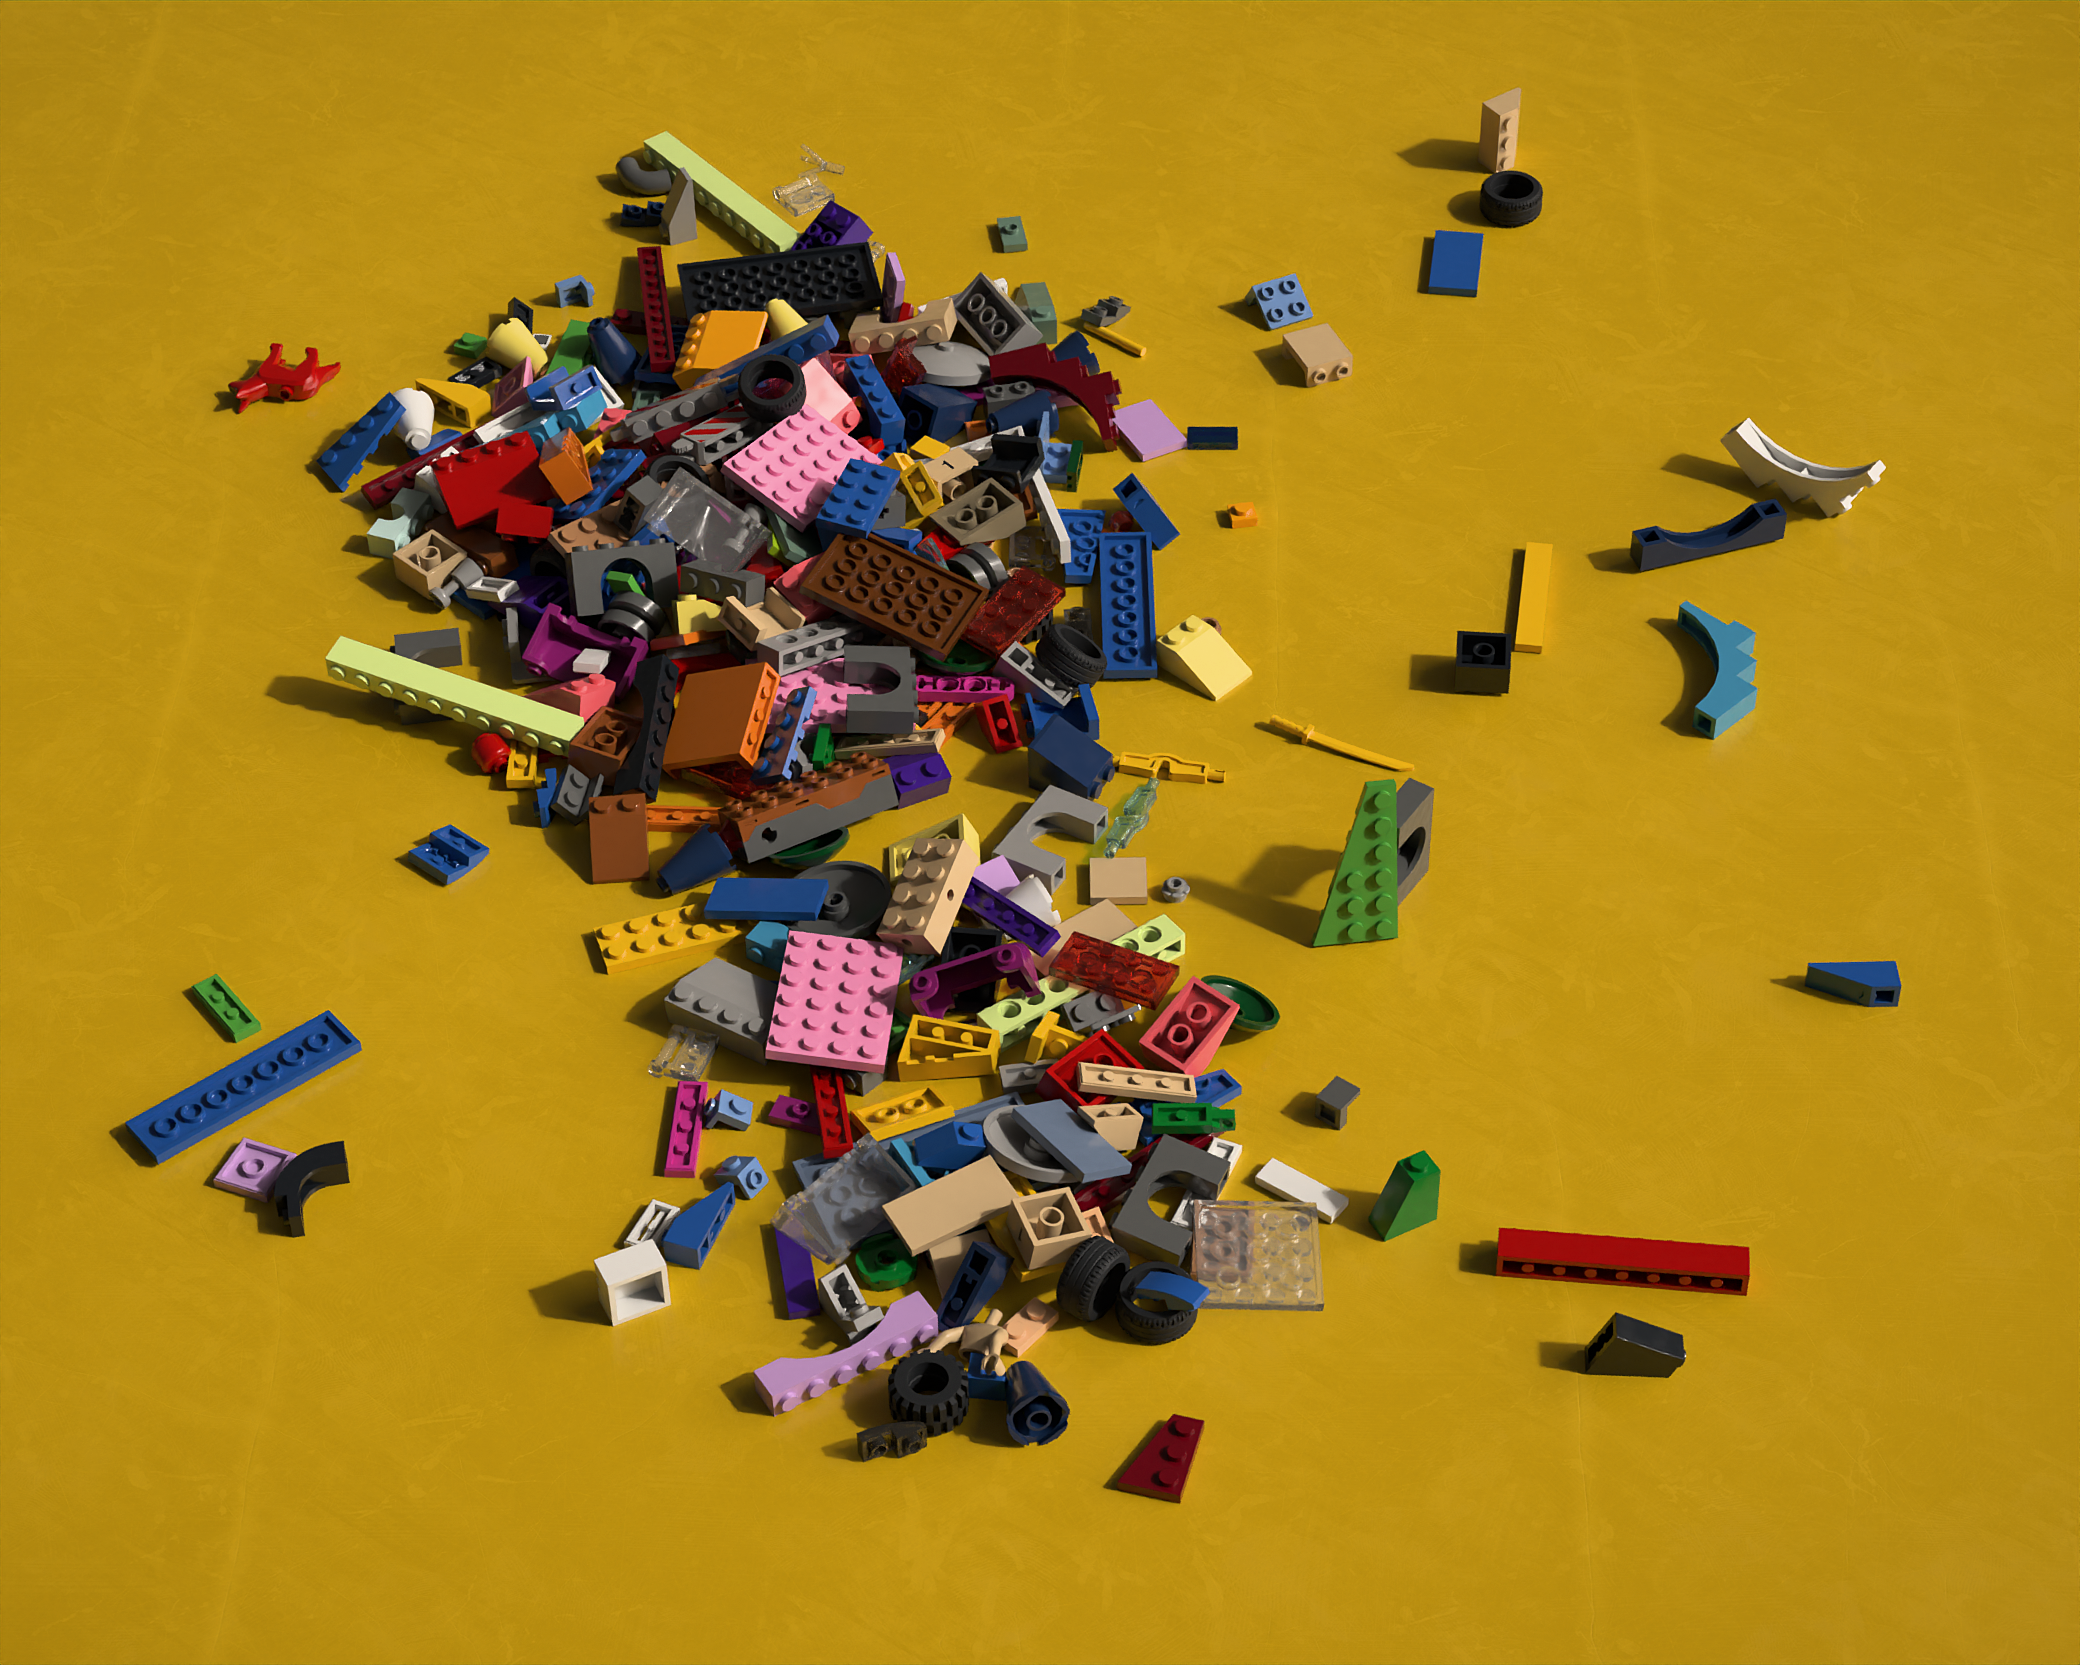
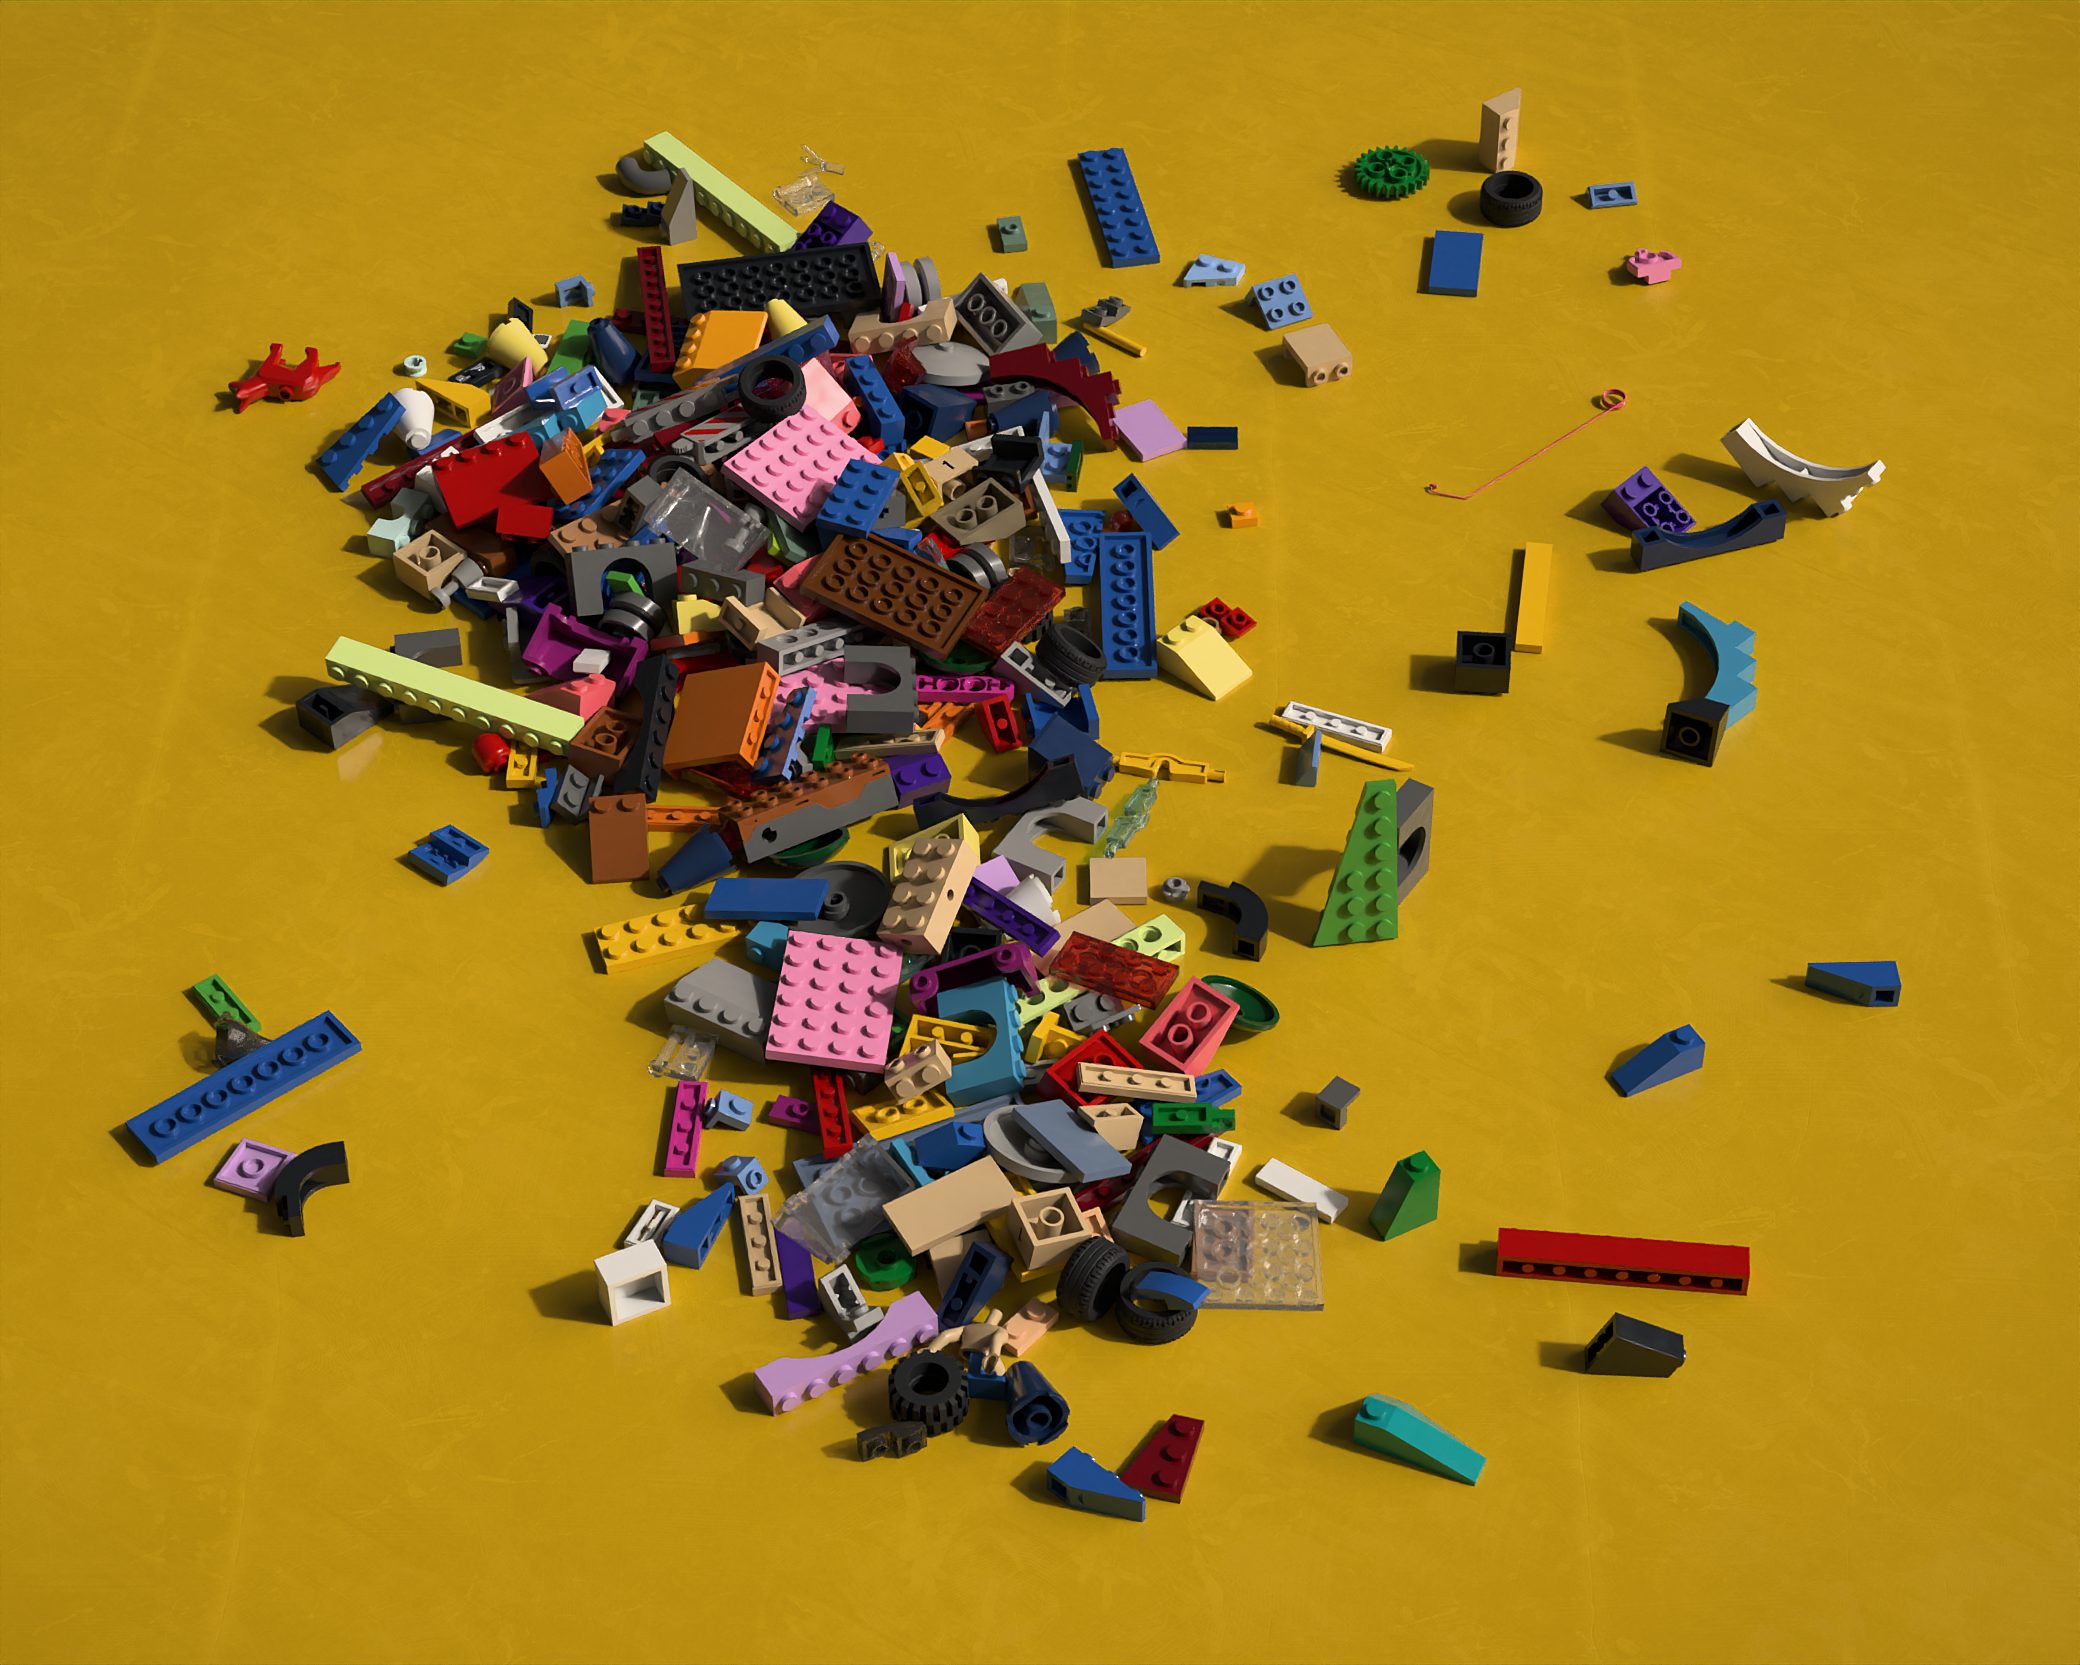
none -> clear smoke hat [210,1012,272,1070]
none -> black slope [295,684,394,750]
none -> light aqua bush [404,355,427,378]
none -> tan tile [738,1193,784,1297]
none -> tan brick [884,1038,951,1105]
none -> light grey wheel [900,256,942,314]
none -> black arch [913,753,1084,831]
none -> dark azure arch [937,975,1026,1108]
none -> blue slope [1046,1446,1146,1522]
none -> blue plate [1078,148,1160,269]
none -> light blue wing [1183,254,1245,288]
none -> red slope [1197,597,1257,639]
none -> black arch [1197,881,1268,962]
none -> white tile [1281,701,1392,753]
none -> slope [1295,730,1322,787]
none -> teal wedge [1353,1393,1486,1486]
none -> green gear [1354,145,1430,198]
none -> coral piece [1430,388,1626,499]
none -> medium blue slope [1585,182,1638,209]
none -> dark purple slope [1600,465,1697,533]
none -> blue slope [1611,1024,1706,1097]
none -> bright pink plate [1627,248,1681,284]
none -> black slope [1659,698,1730,767]

